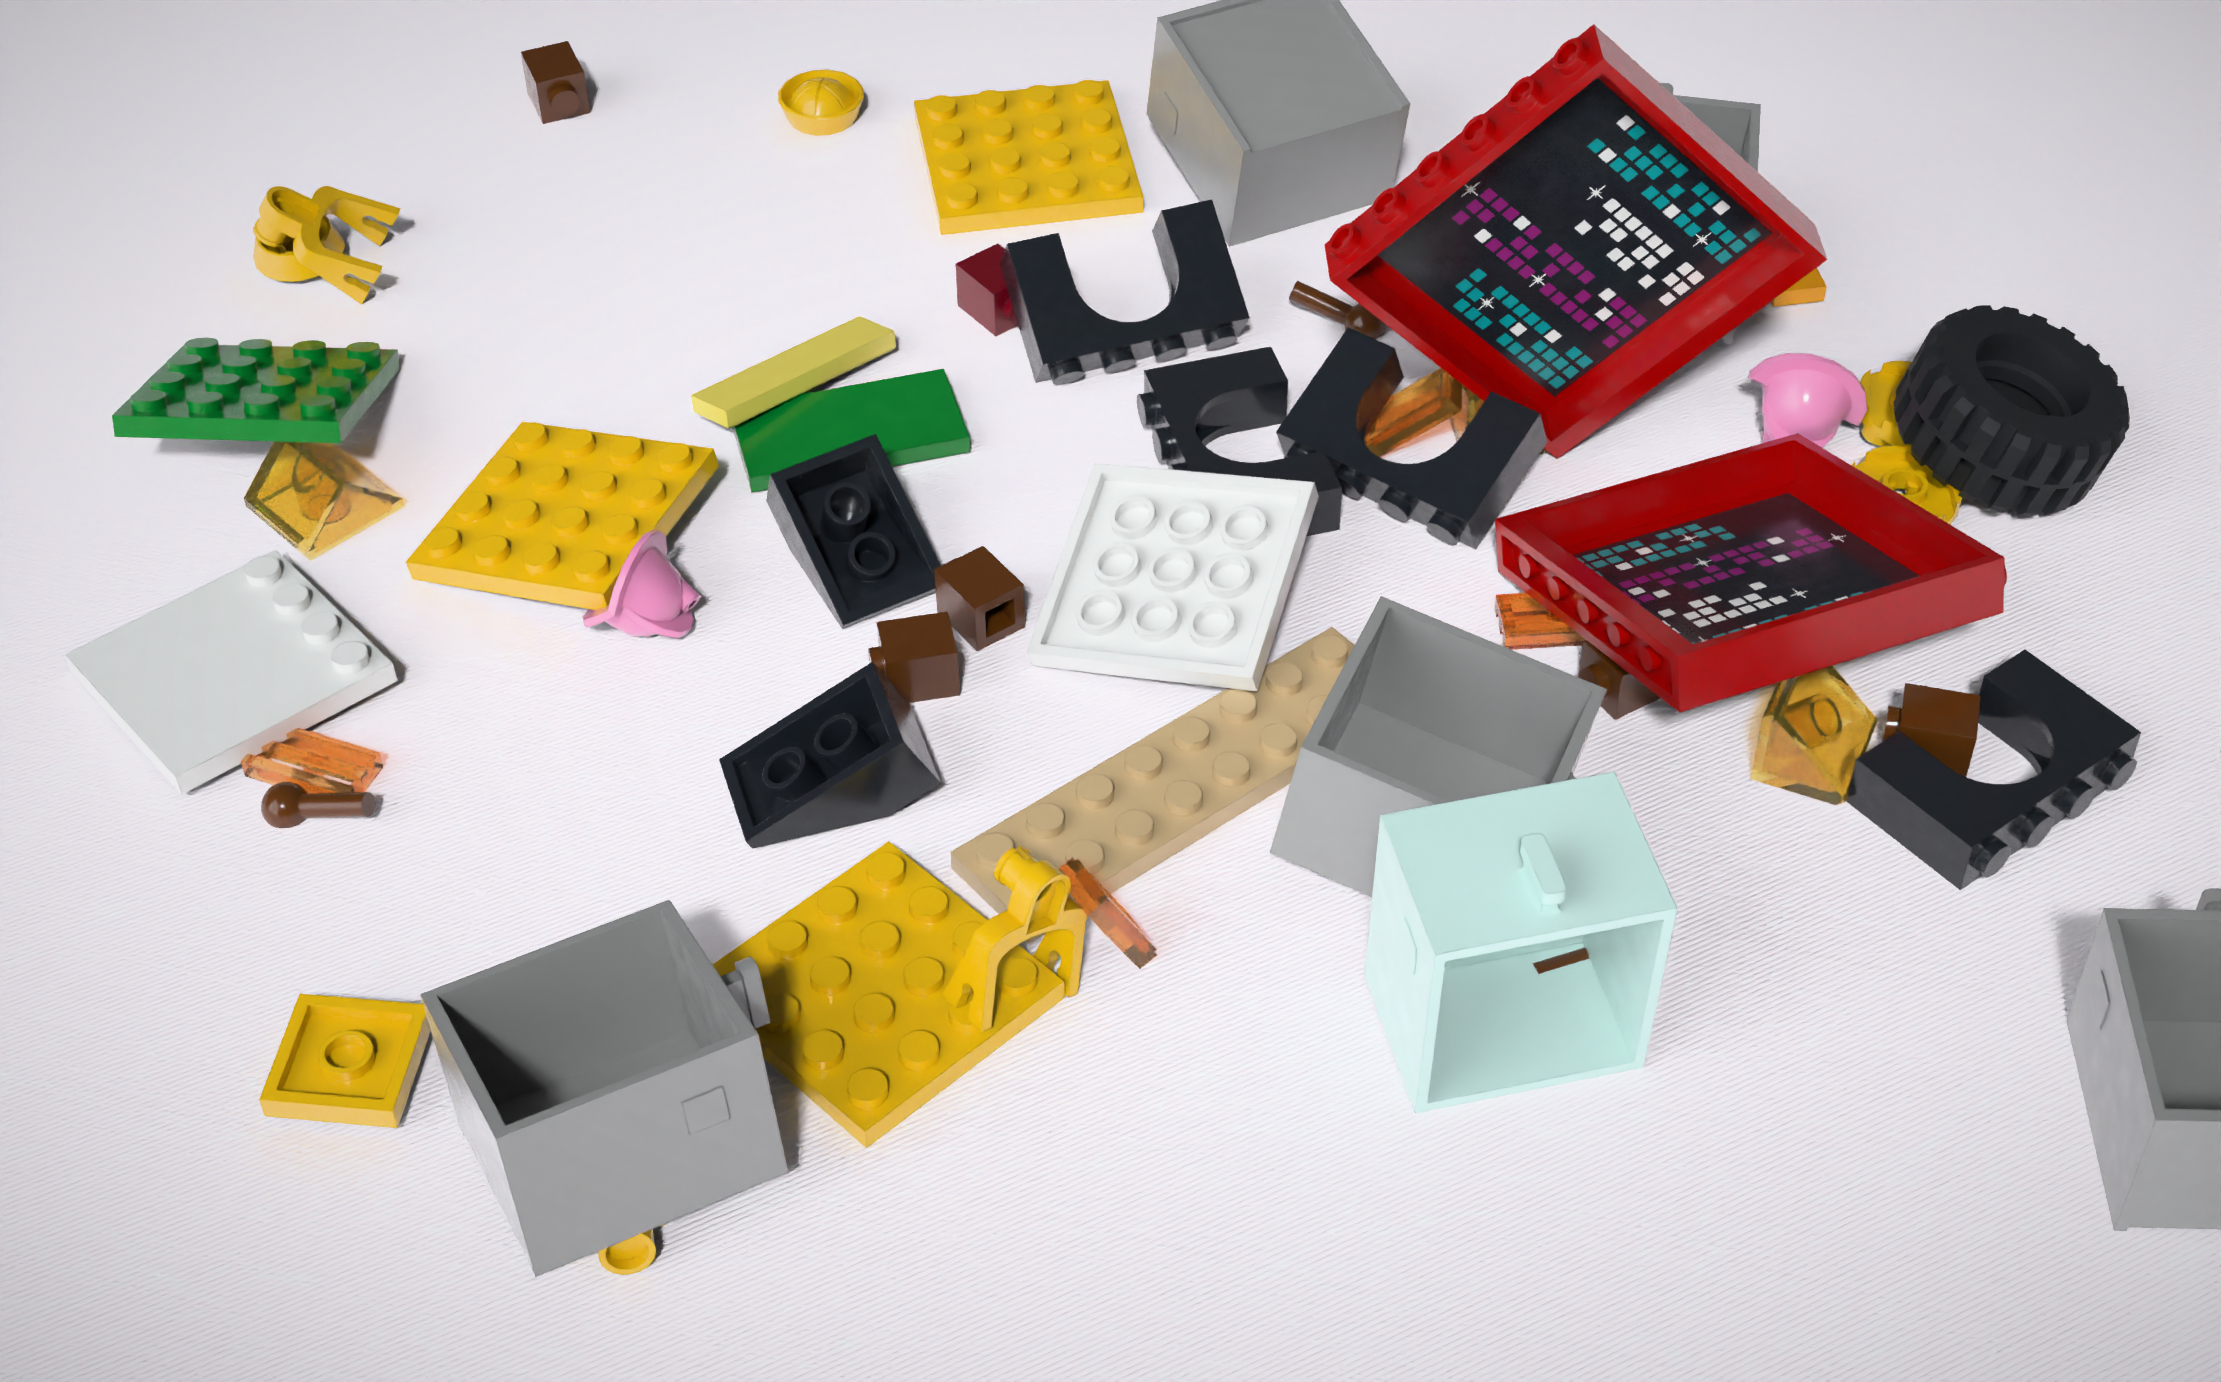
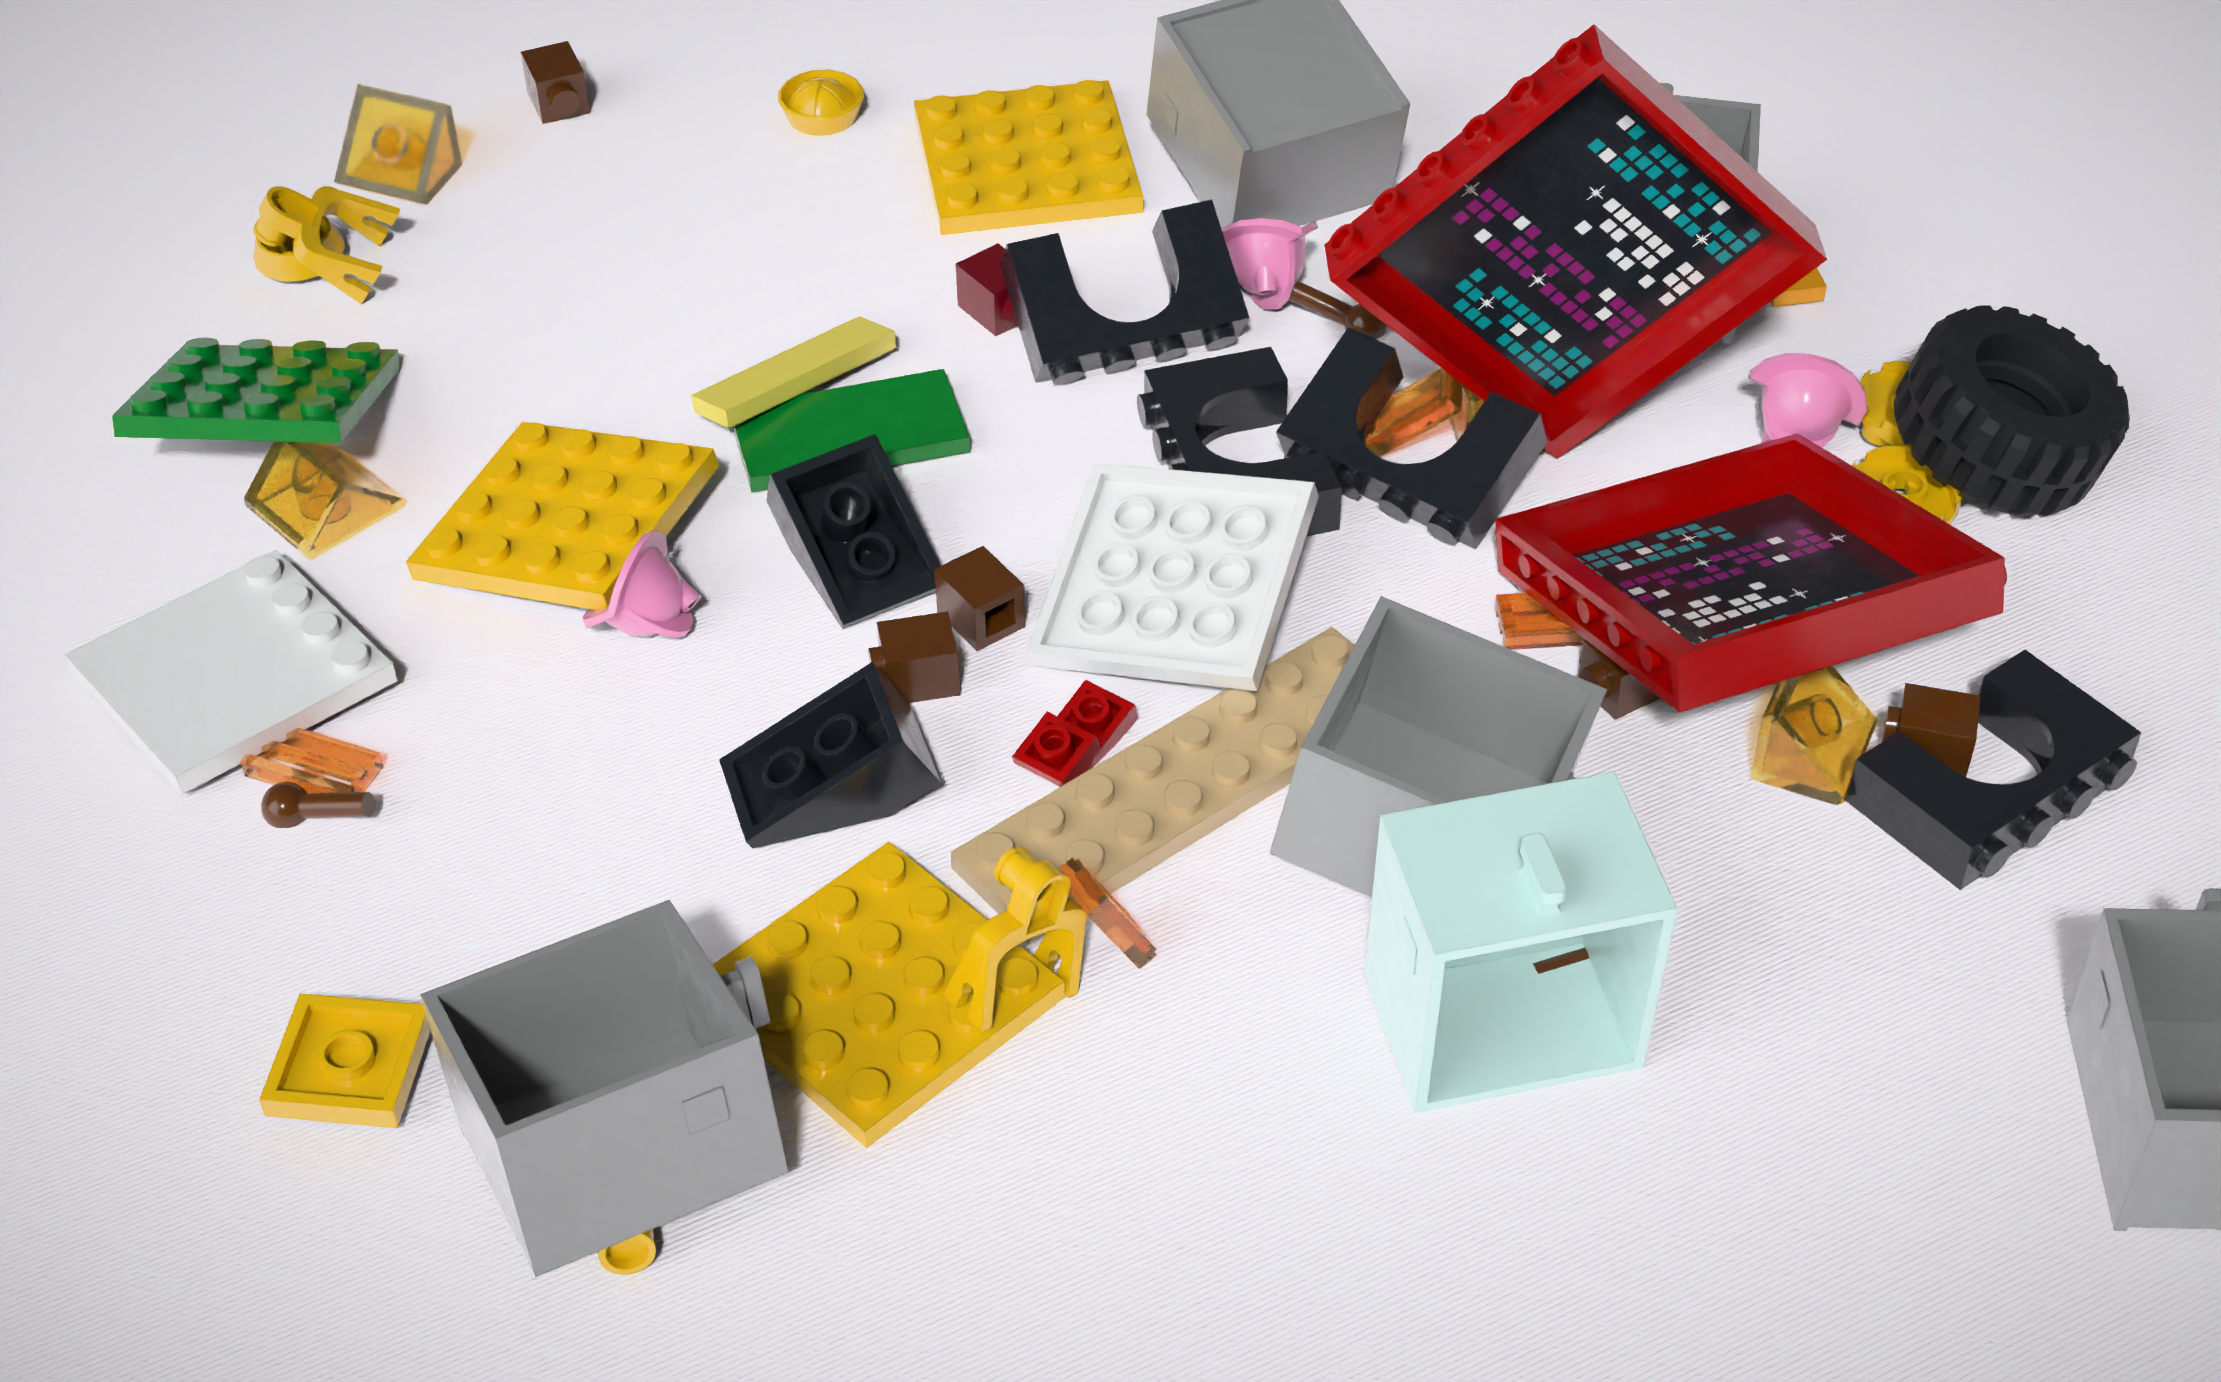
none -> clear yellow slope [334,84,462,205]
none -> red slope [1012,679,1138,787]
none -> bright pink helmet [1222,218,1318,310]

